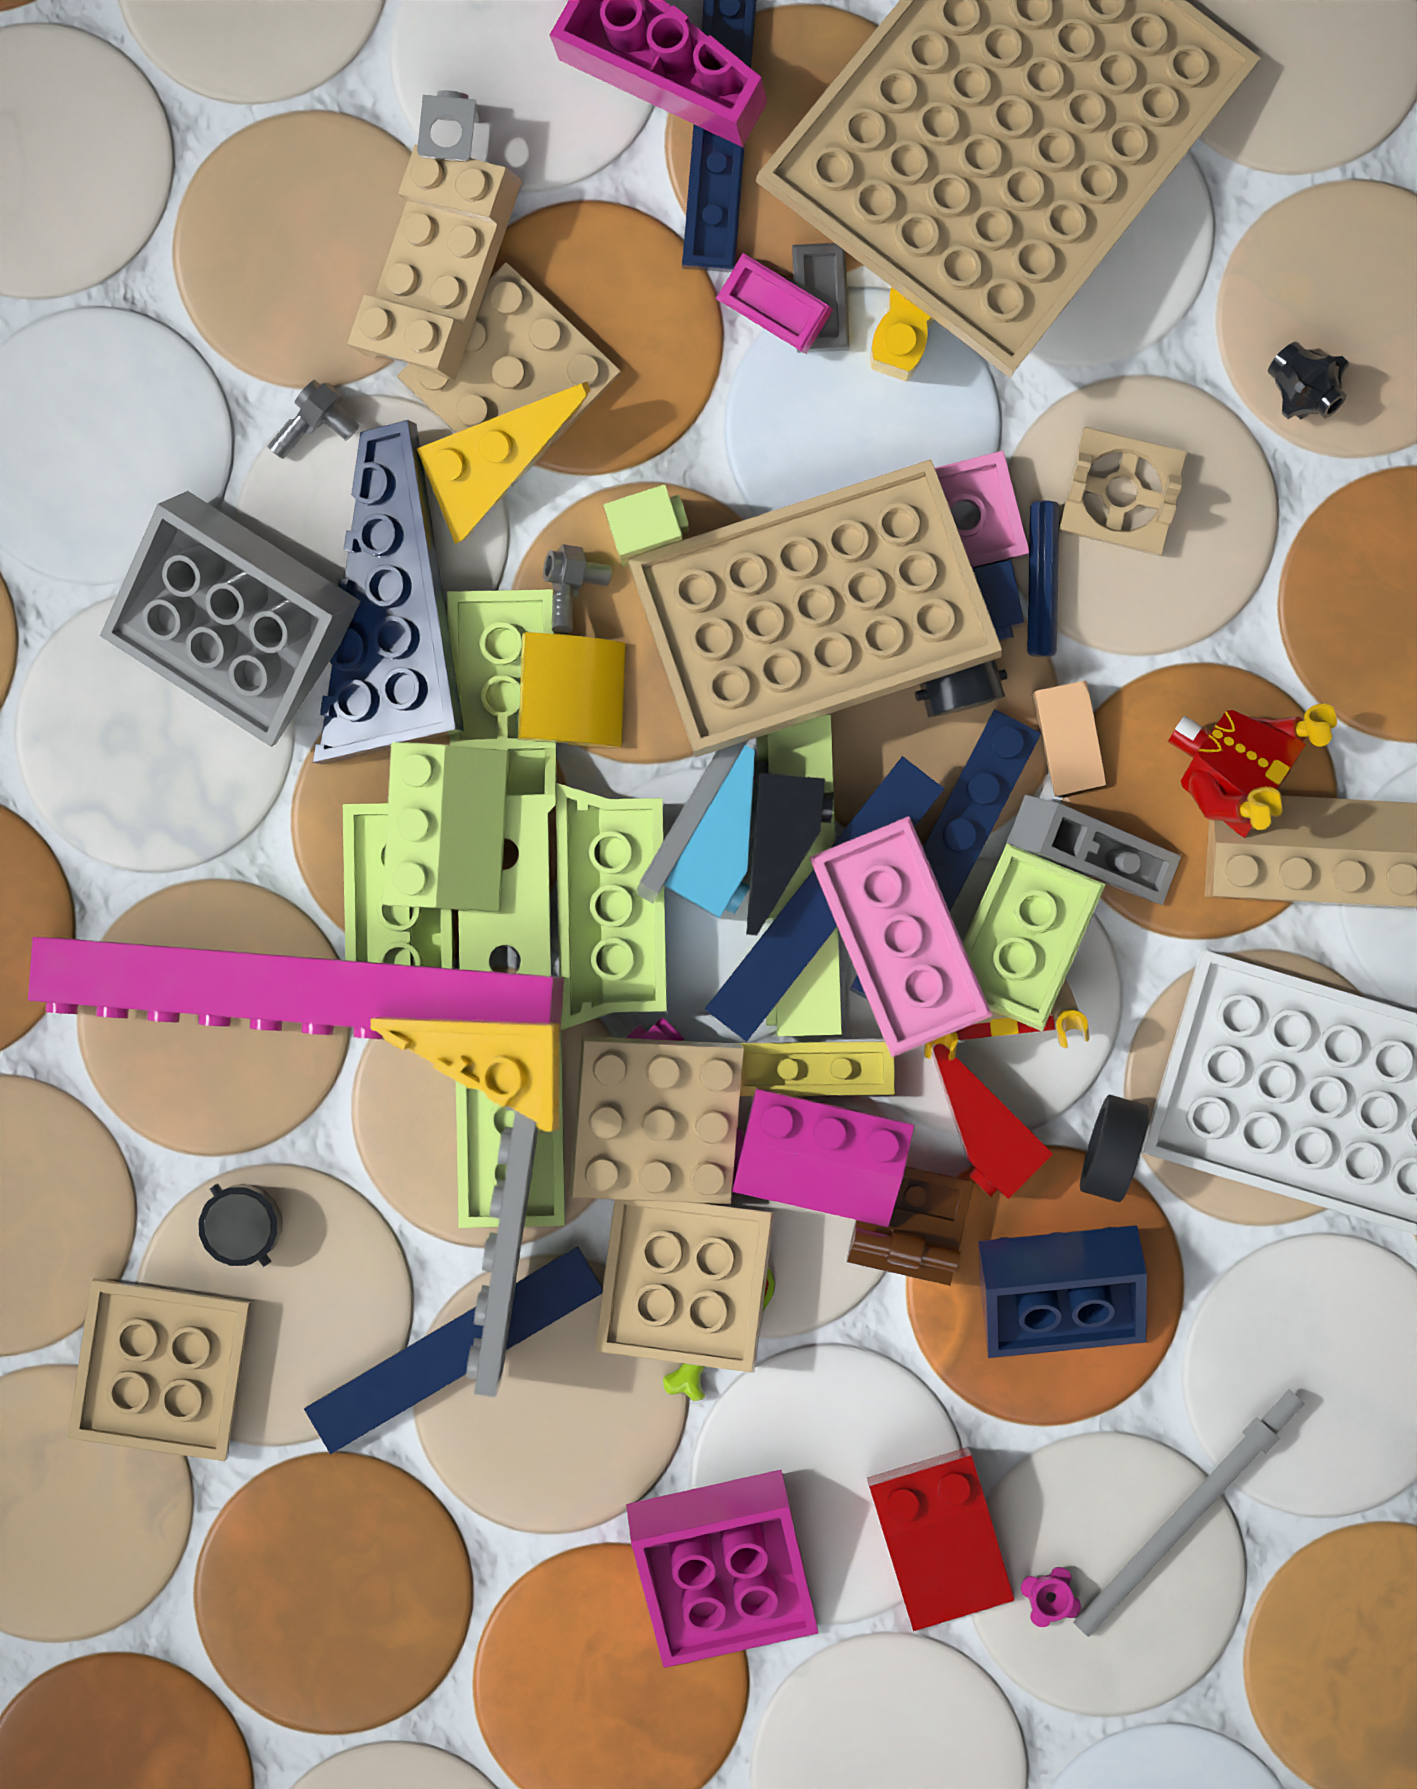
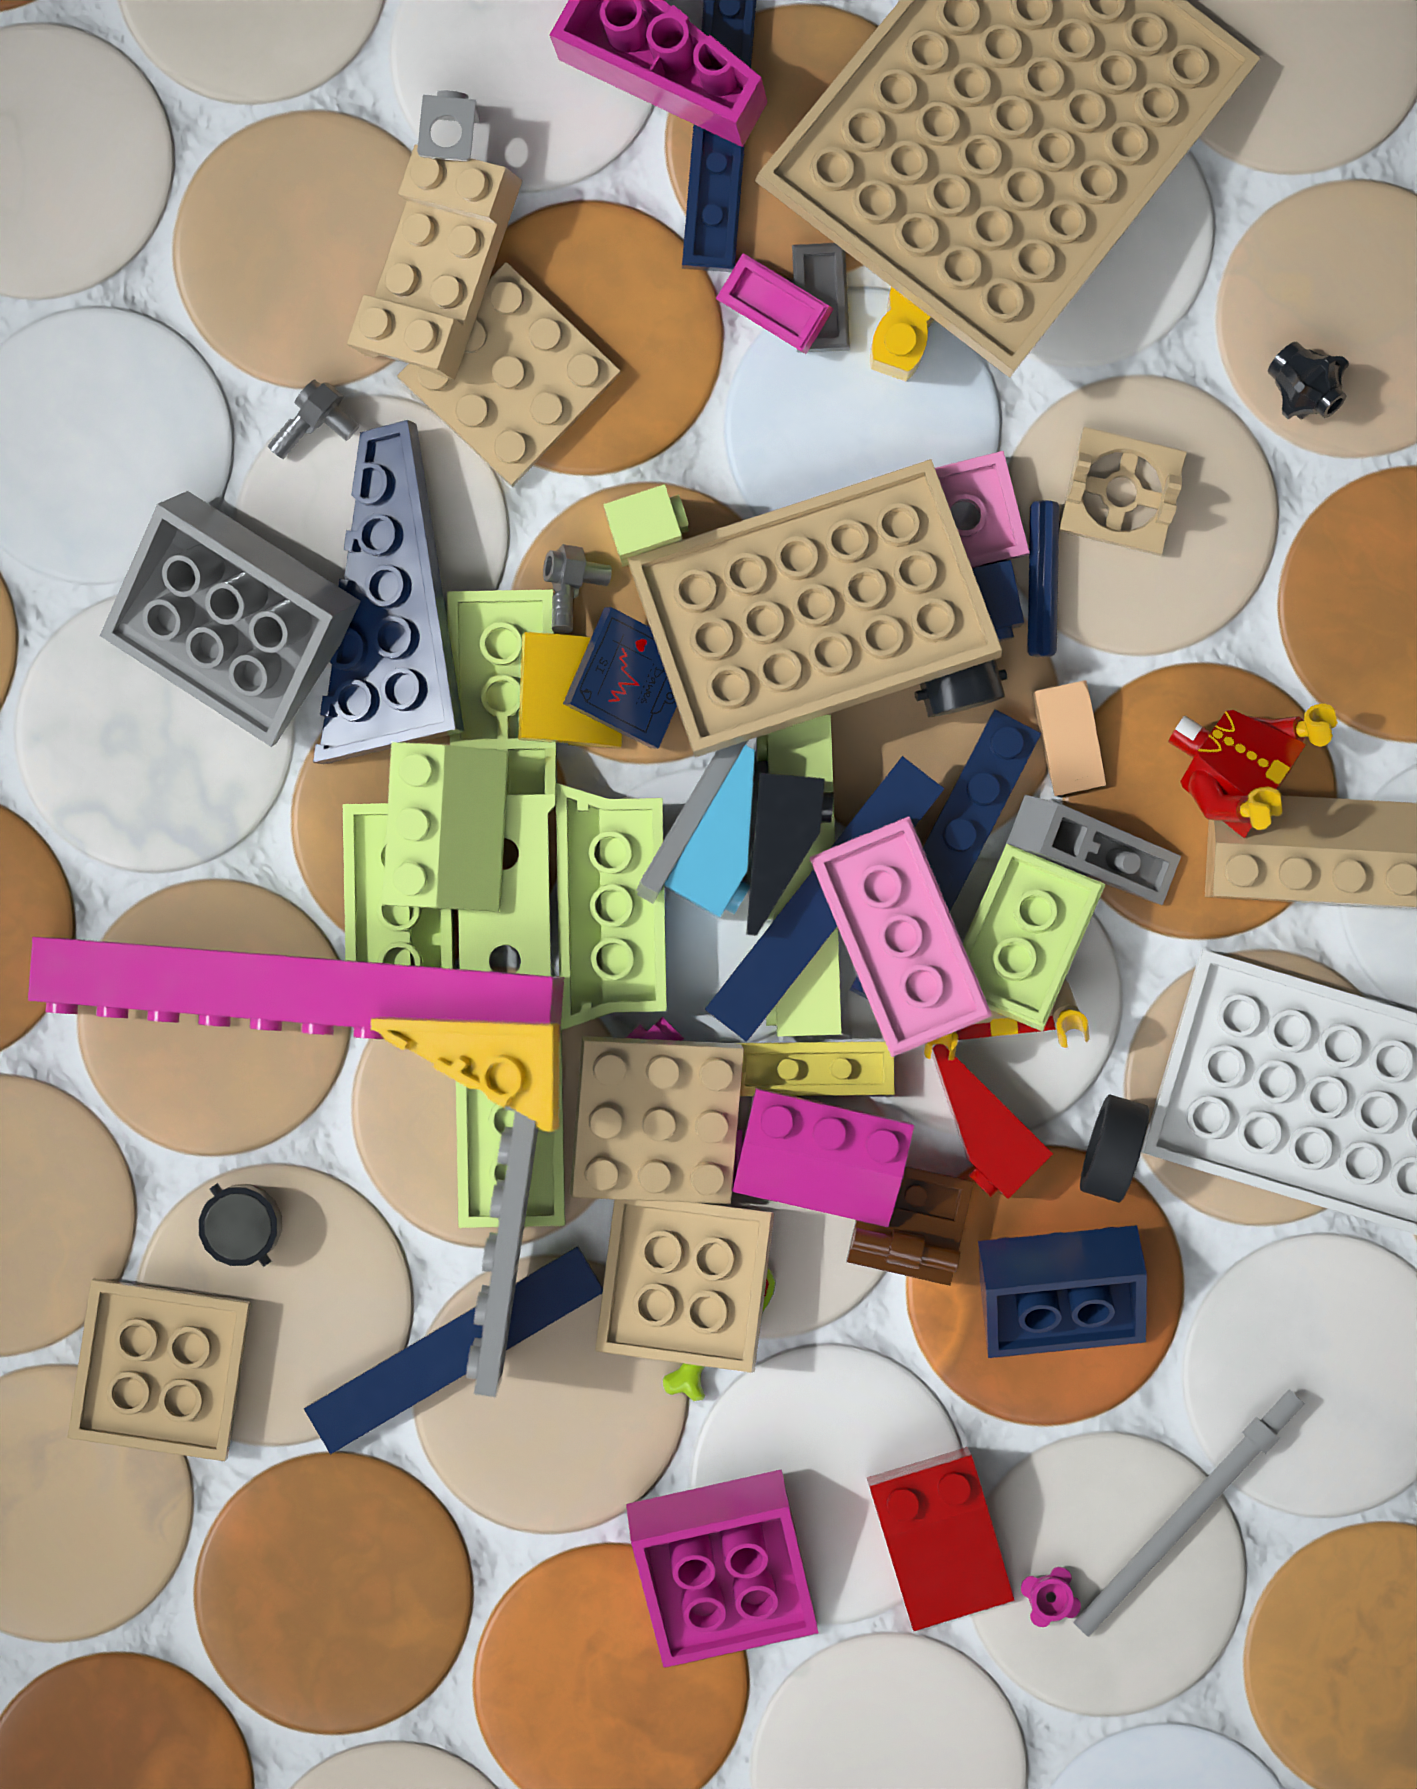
yellow wing [417,381,591,544] -> none
none -> dark blue tile [563,607,677,749]

